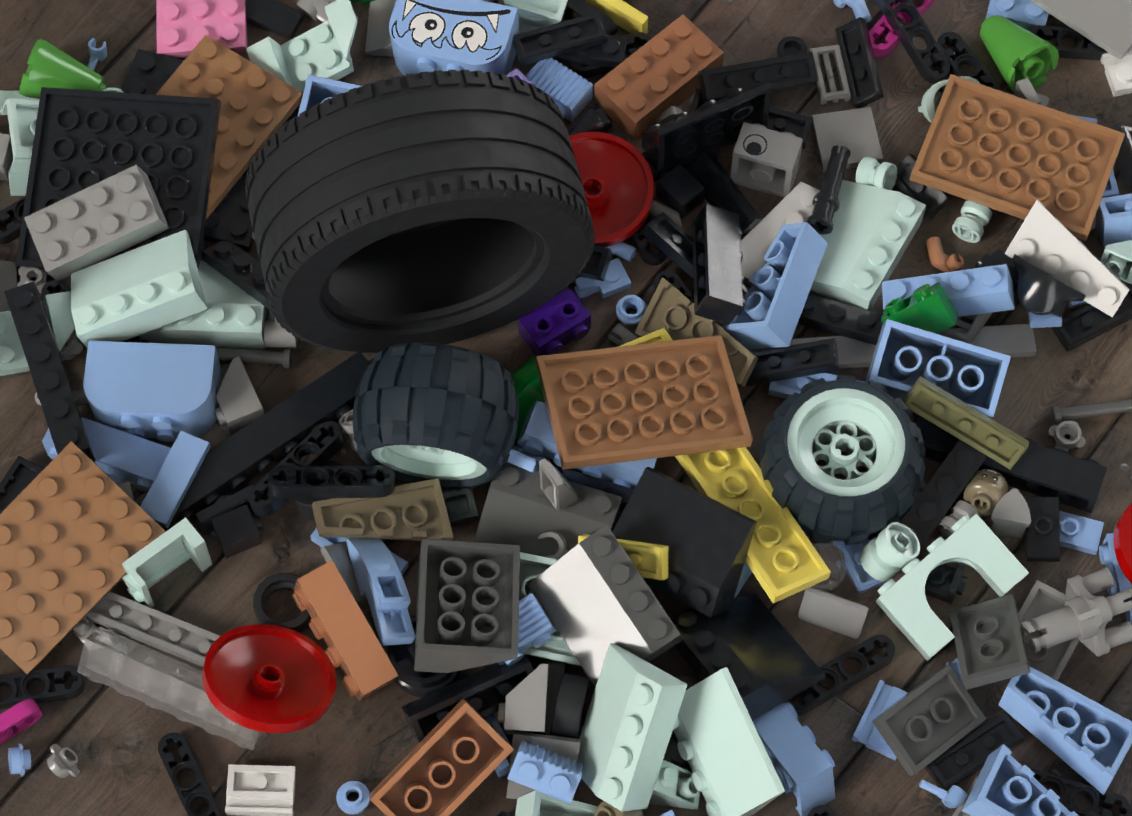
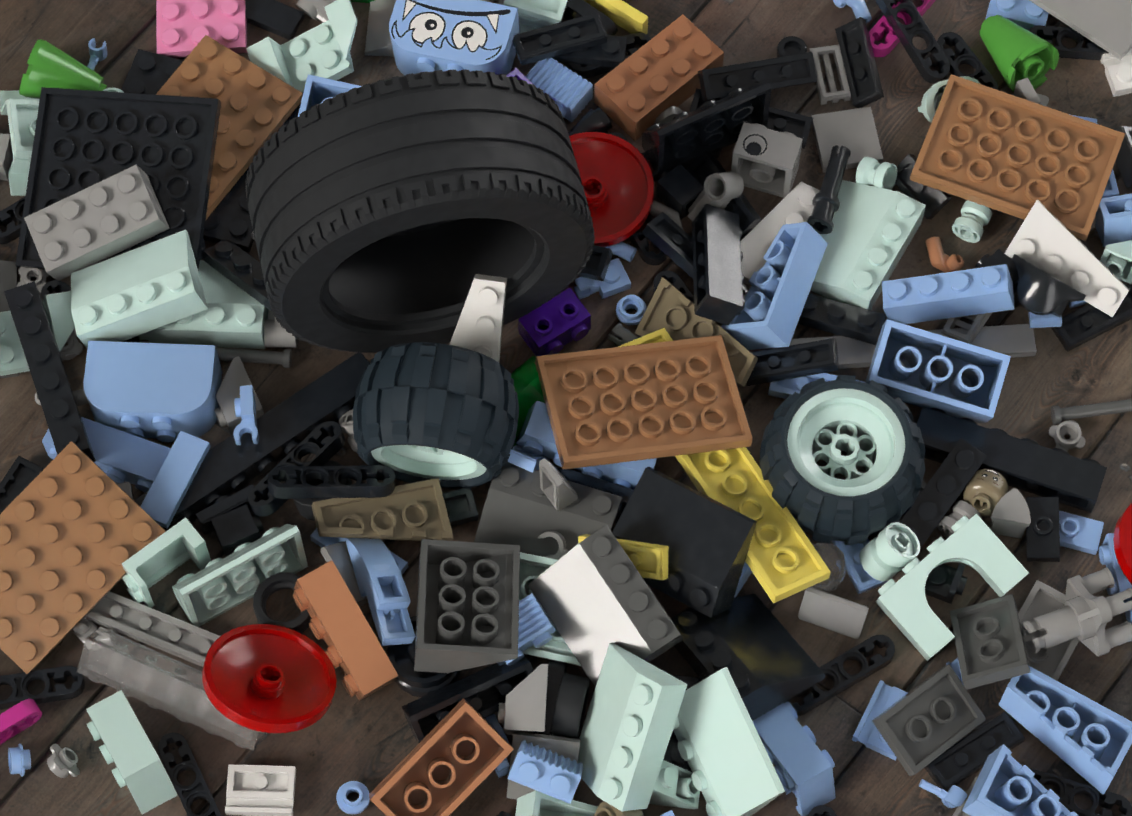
green slope [881,282,958,334] -> none
olive tile [902,376,1029,470] -> none
none -> light aqua wedge [86,690,178,815]
none -> light aqua slope [172,524,308,627]
none -> light blue plate [233,385,259,445]
none -> white wing [449,274,507,362]
none -> light grey piece [688,171,744,222]

